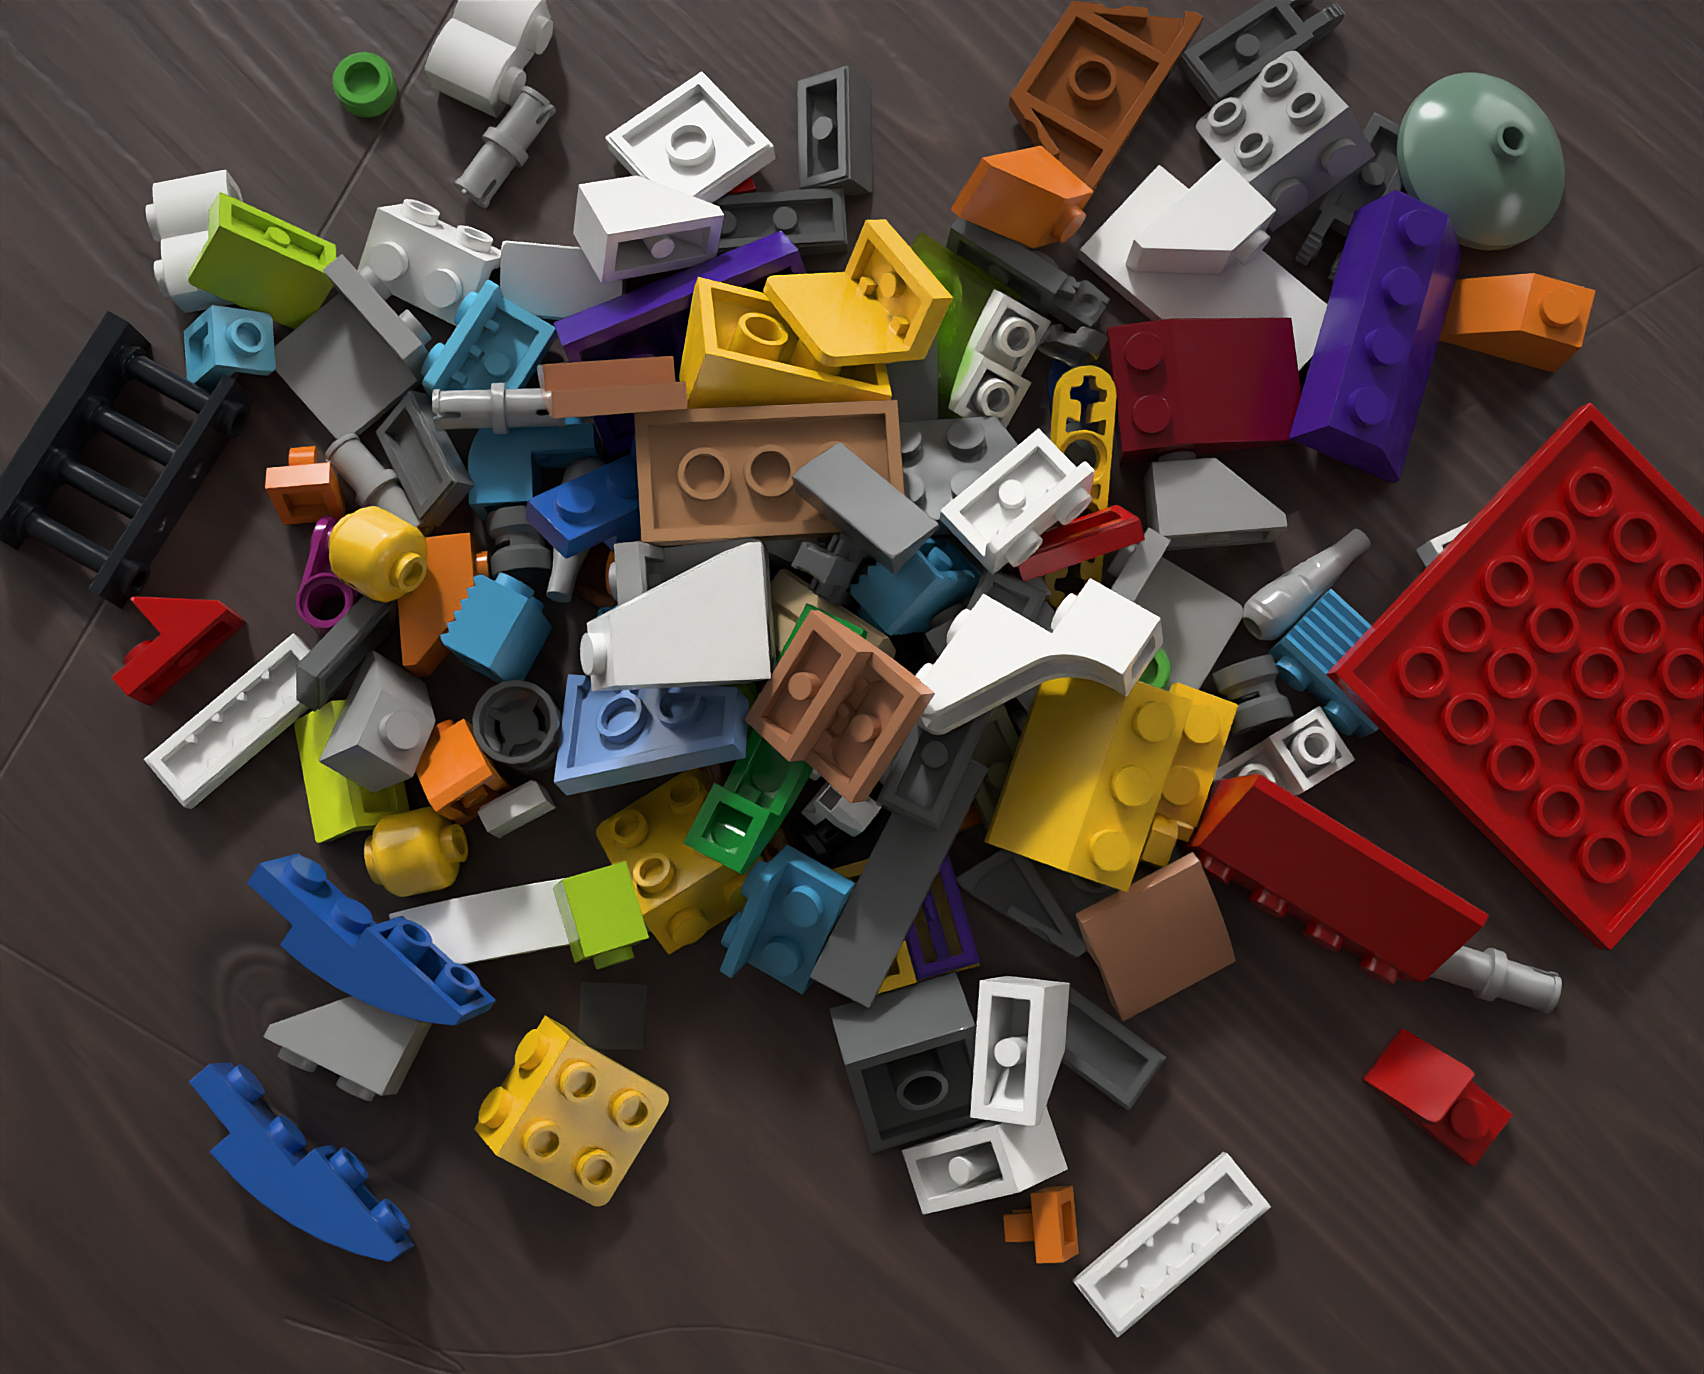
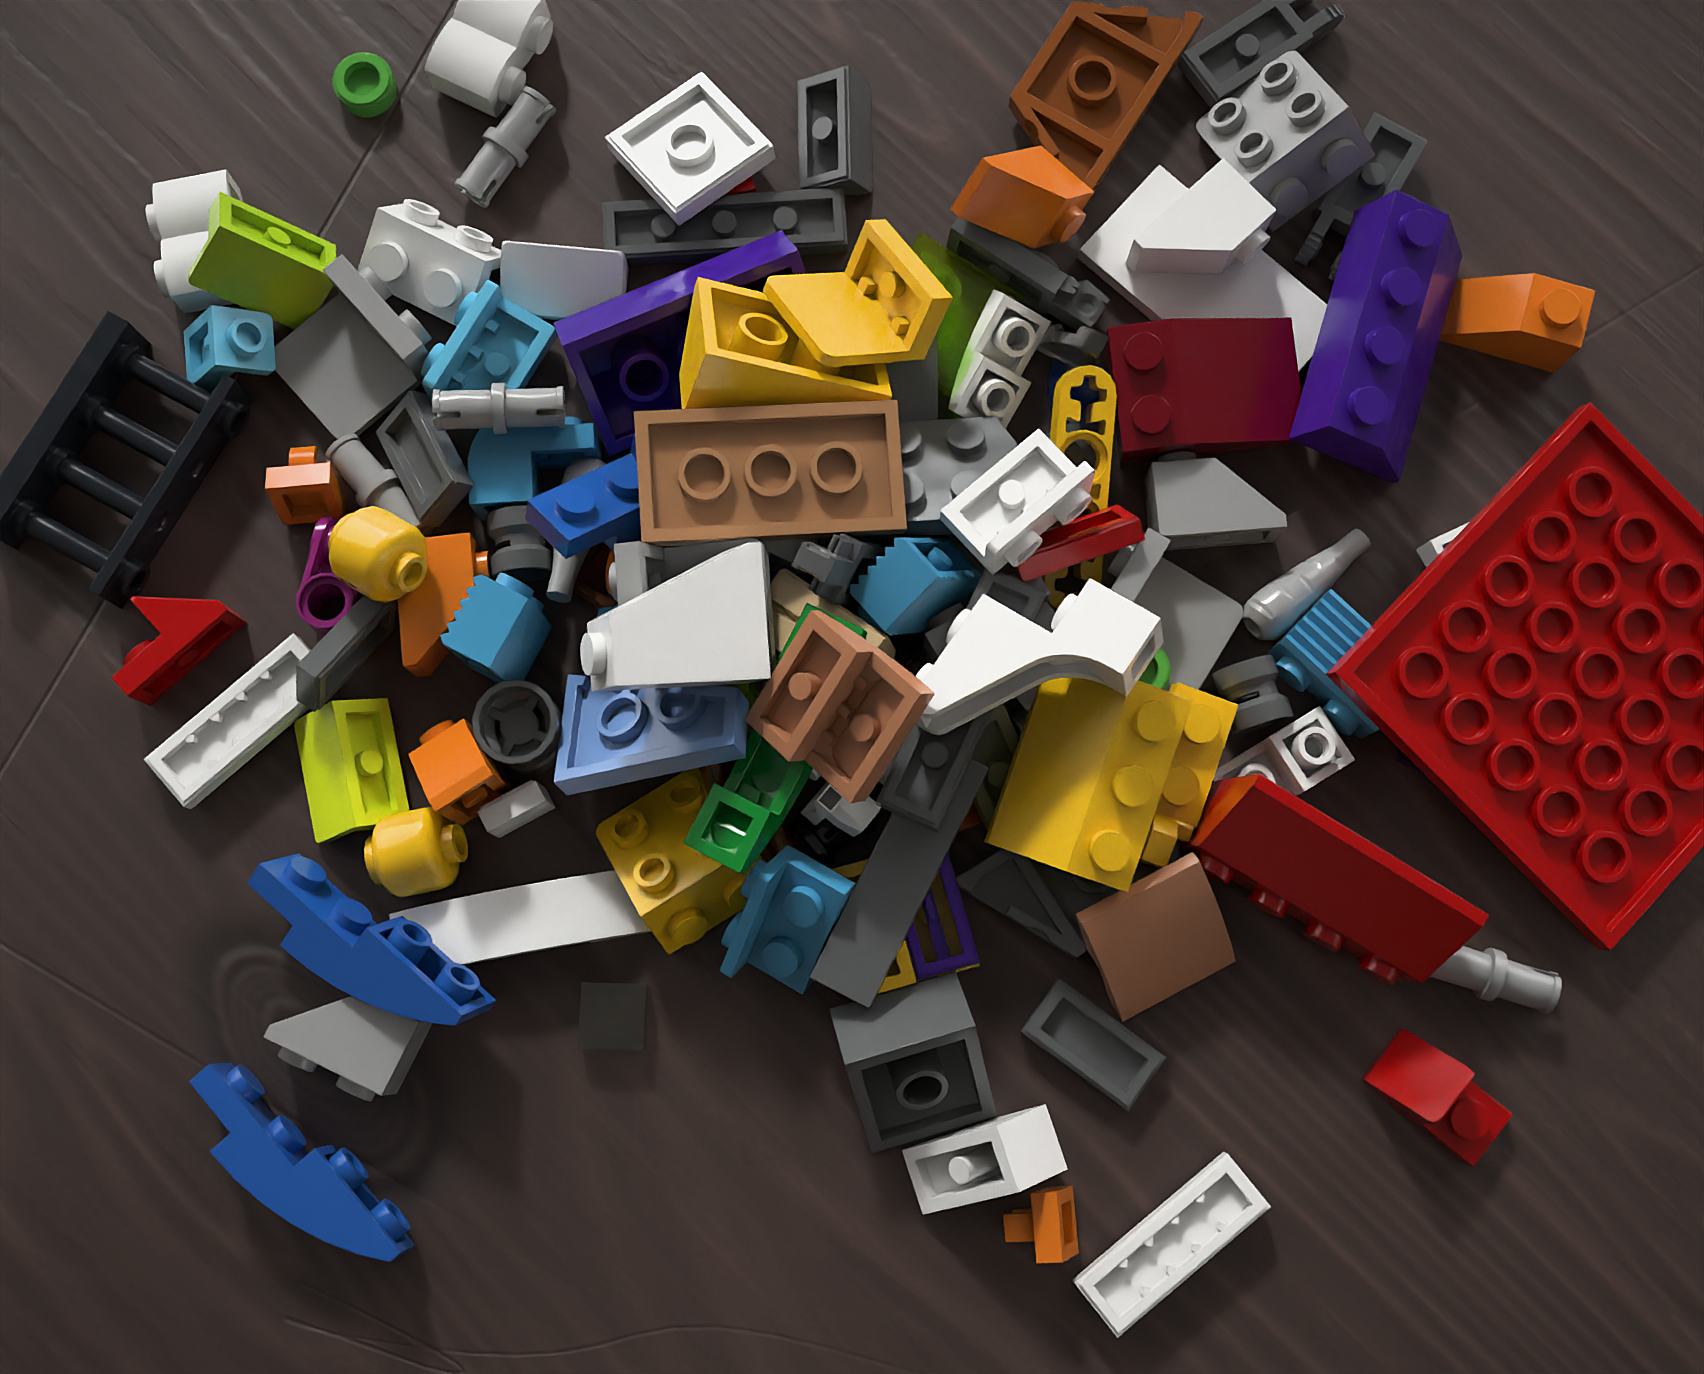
light grey slope [319,650,436,793] -> none
yellow bracket [474,1015,669,1207] -> none
nougat slope [537,356,688,419] -> none
lime brick [553,861,649,970] -> none
white slope [573,175,724,283] -> none
slope [792,442,939,575] -> none
white slope [970,976,1070,1127] -> none
sand green dish [1397,73,1565,250] -> none

